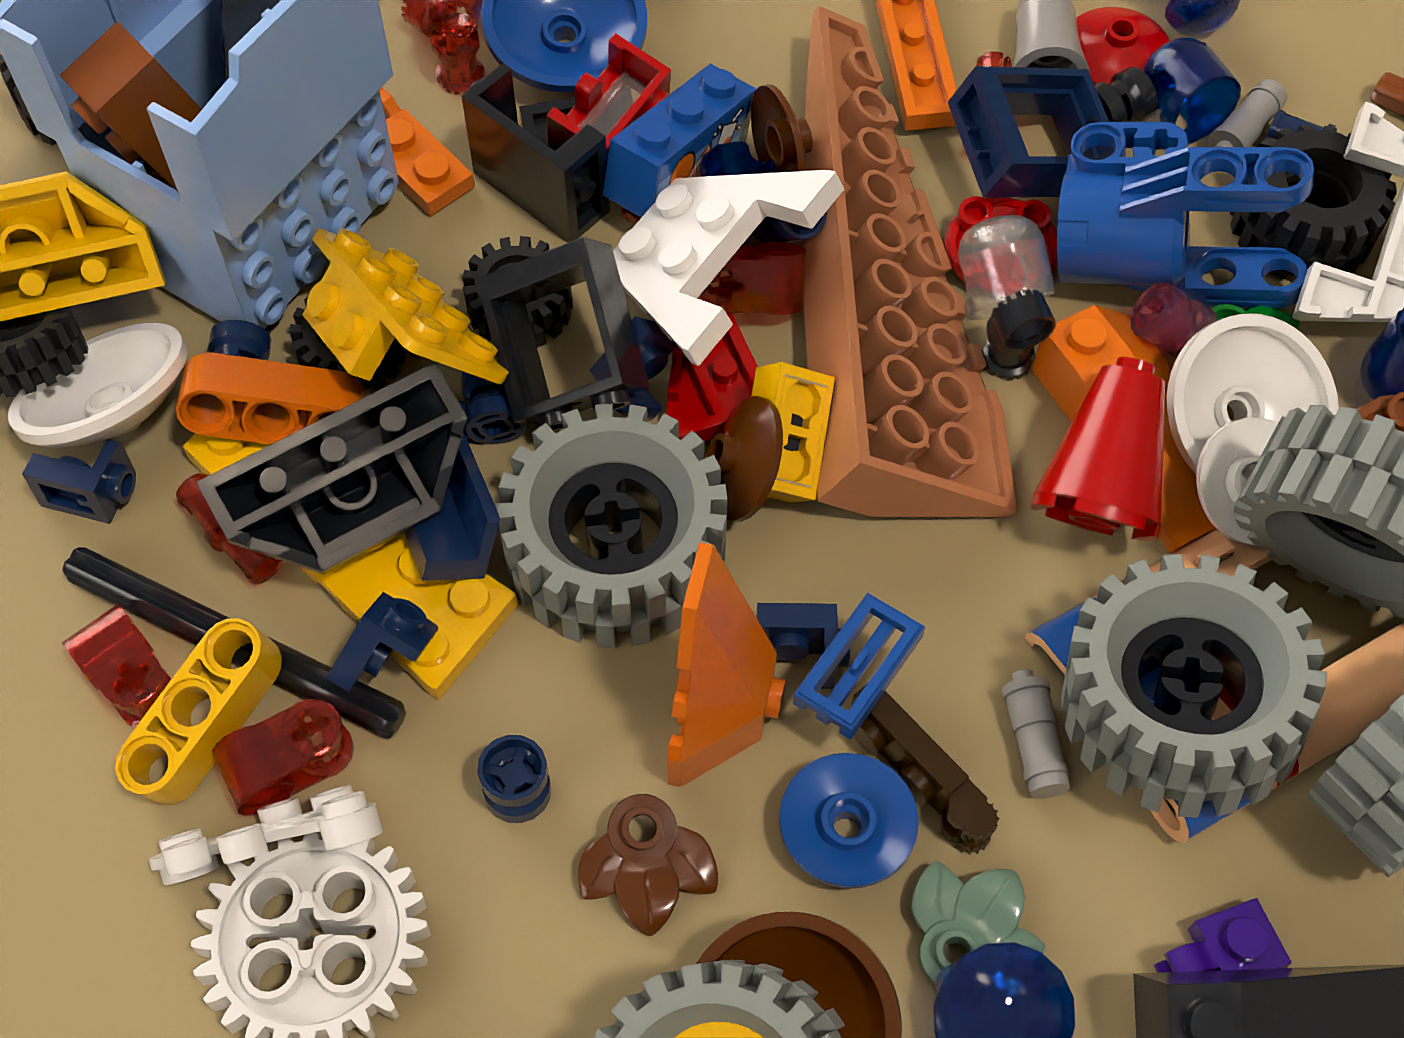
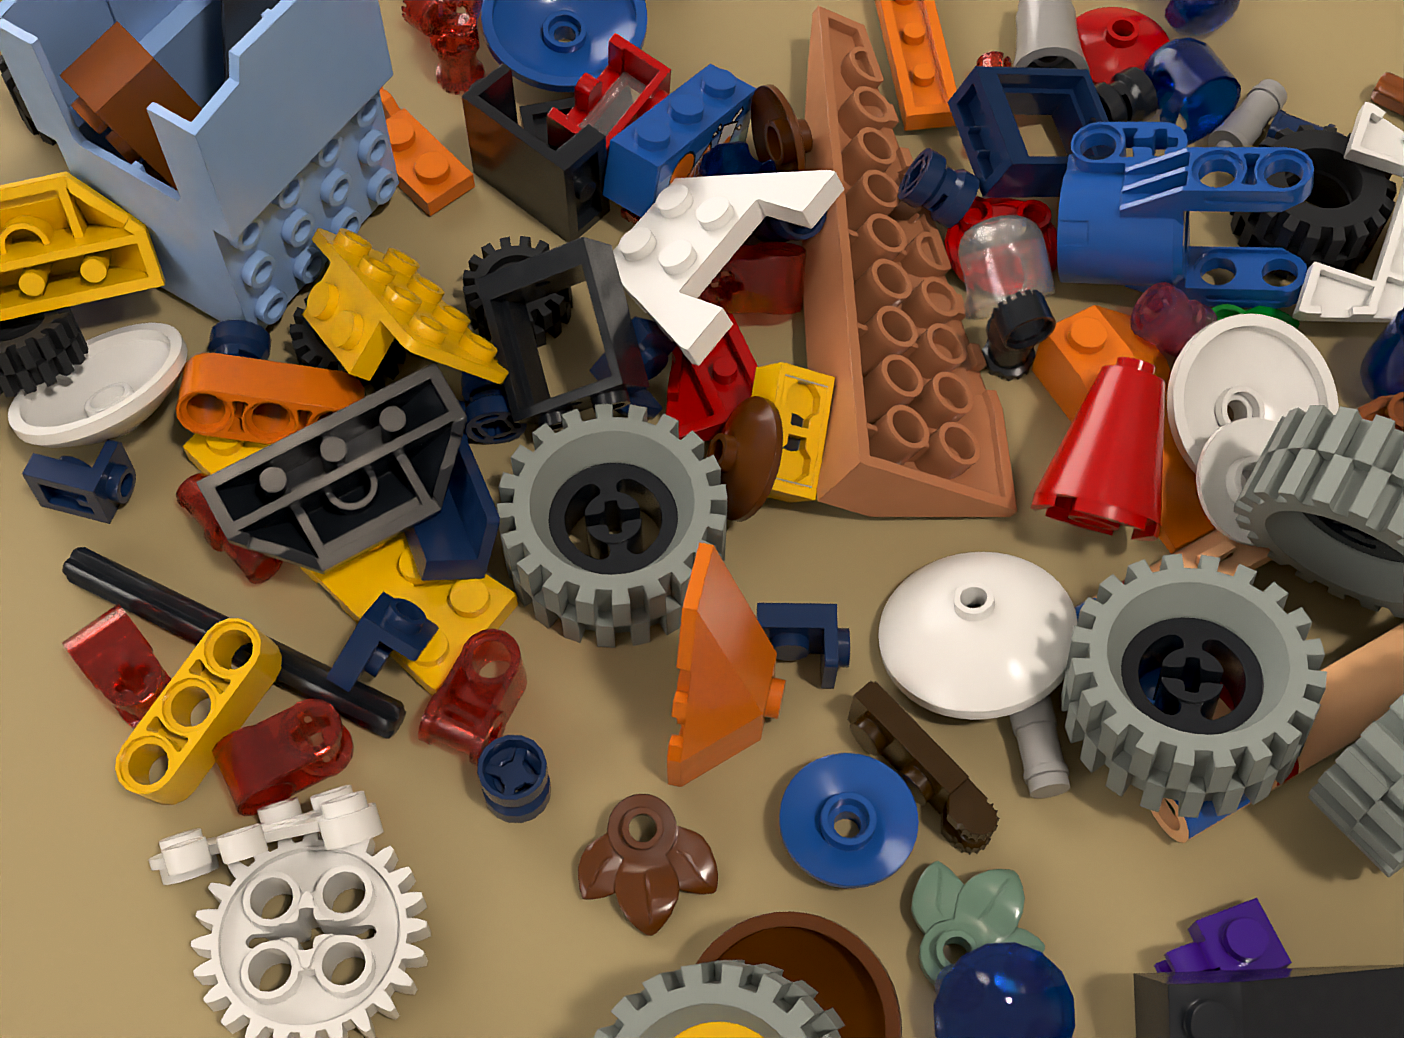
blue tile [793,592,925,740] -> none
none -> clear red piece [418,629,528,766]
none -> white dish [878,552,1078,720]
none -> dark blue wheel [898,148,980,228]

